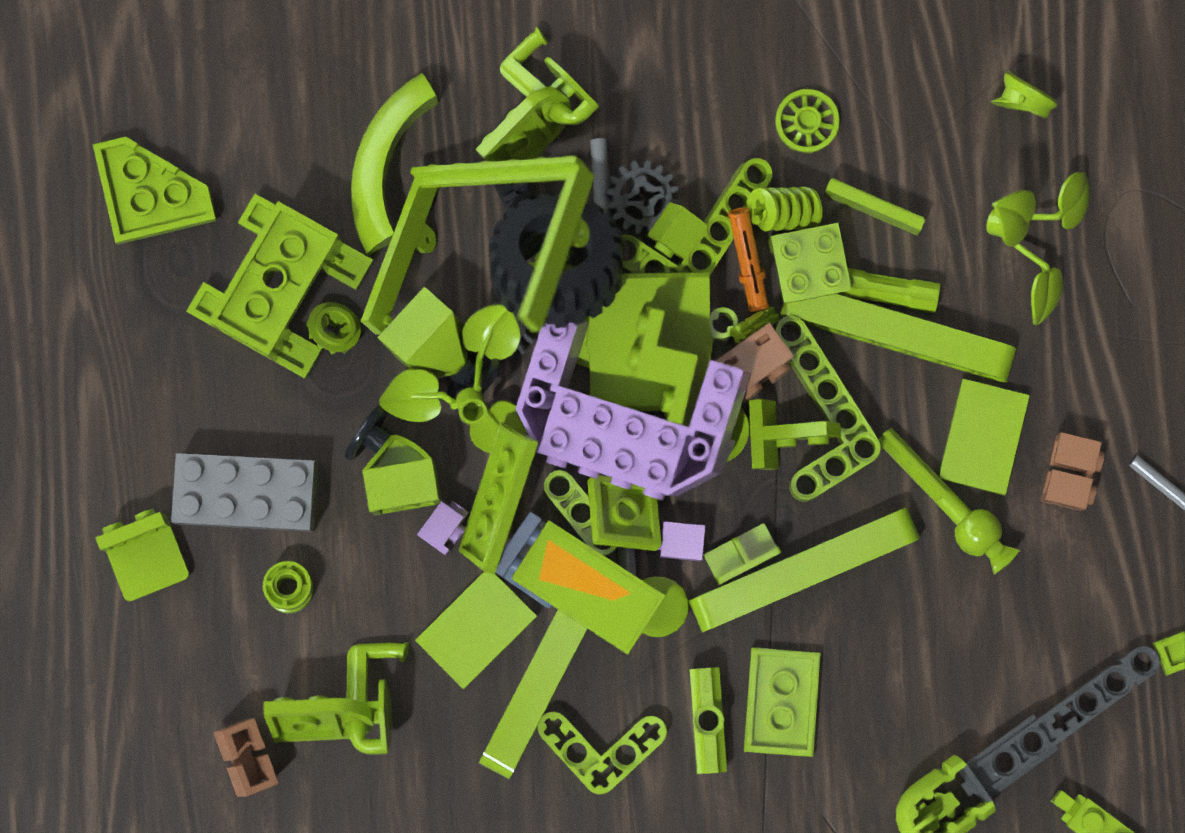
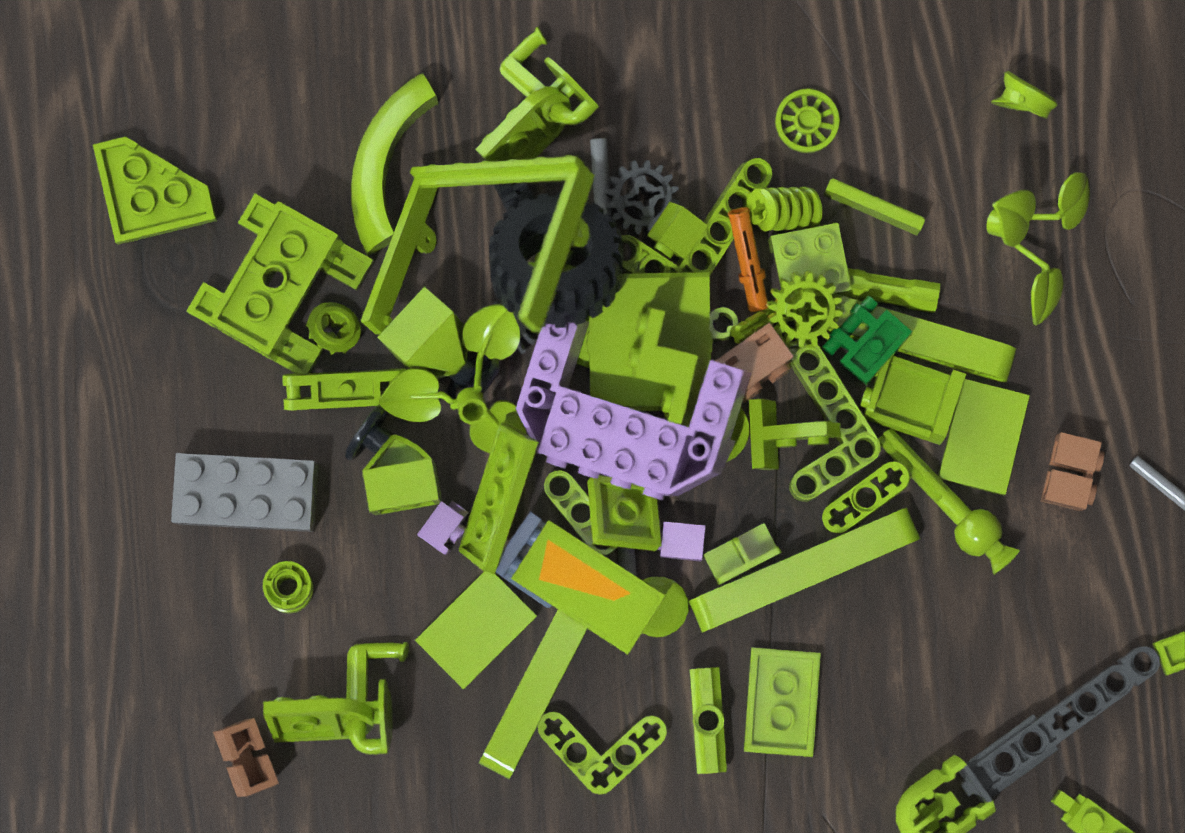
lime bracket [95,509,189,601] -> none
none -> lime plate [282,368,406,410]
none -> lime gear [767,270,843,347]
none -> green plate [822,295,913,385]
none -> lime beam [822,462,911,533]
none -> lime panel [860,356,966,445]

